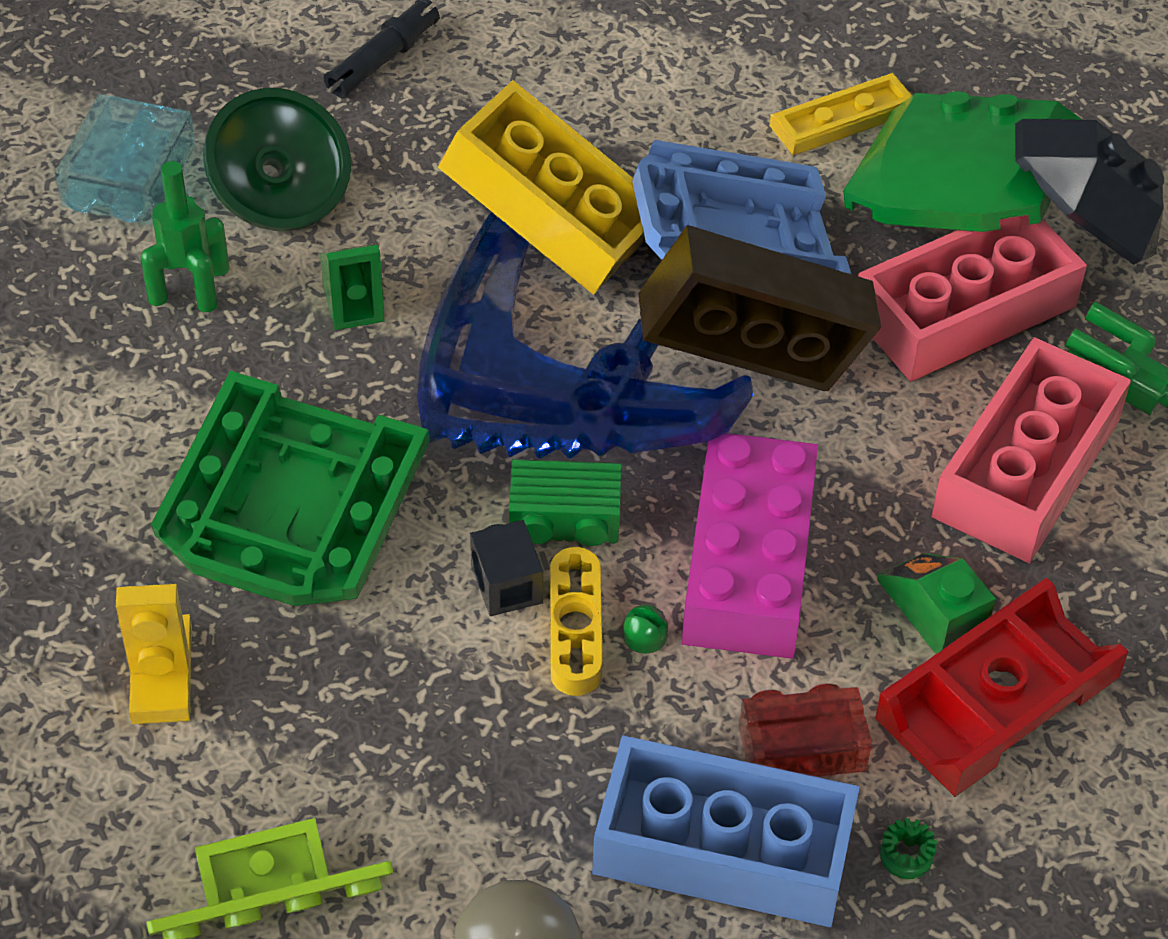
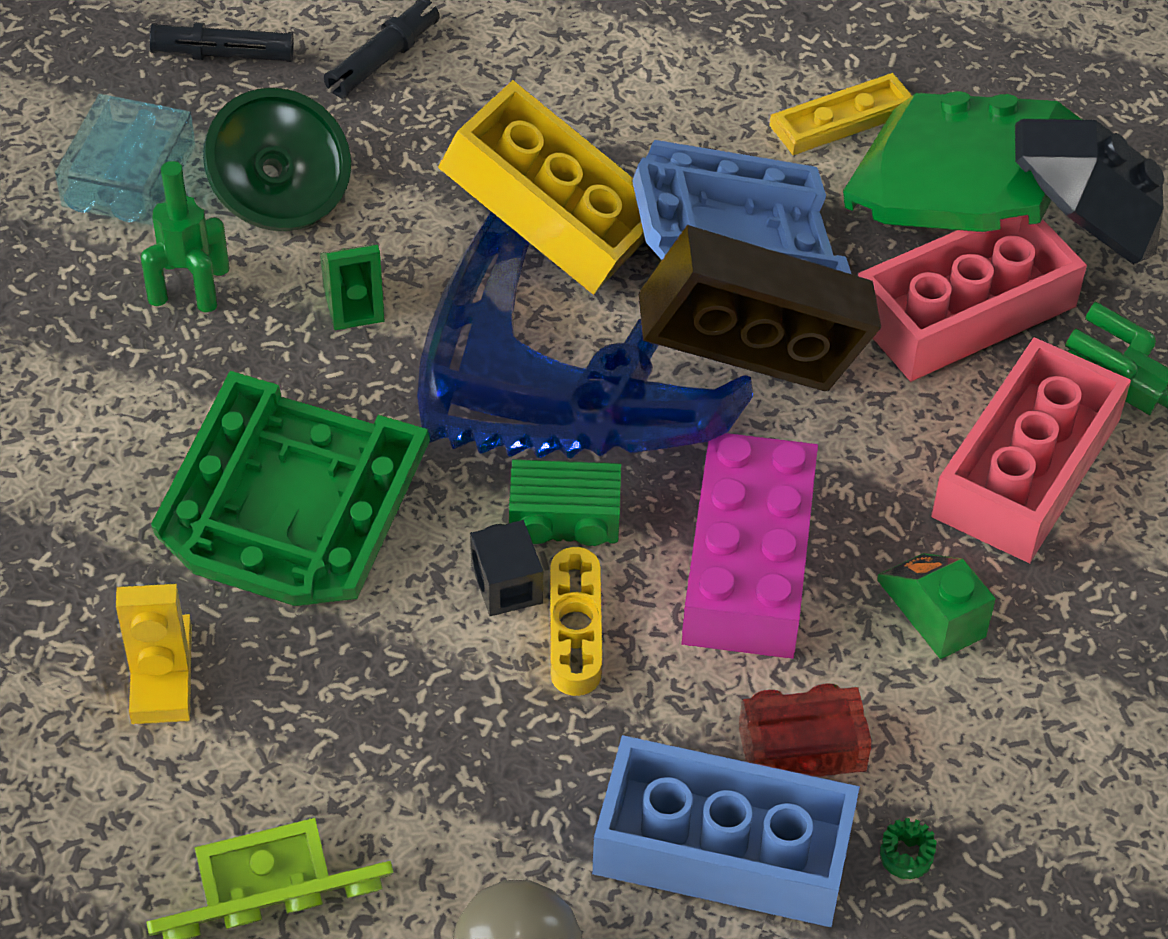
green hinge [623,604,668,654] -> none
red piece [875,577,1129,797] -> none
none -> black pin [150,22,294,62]

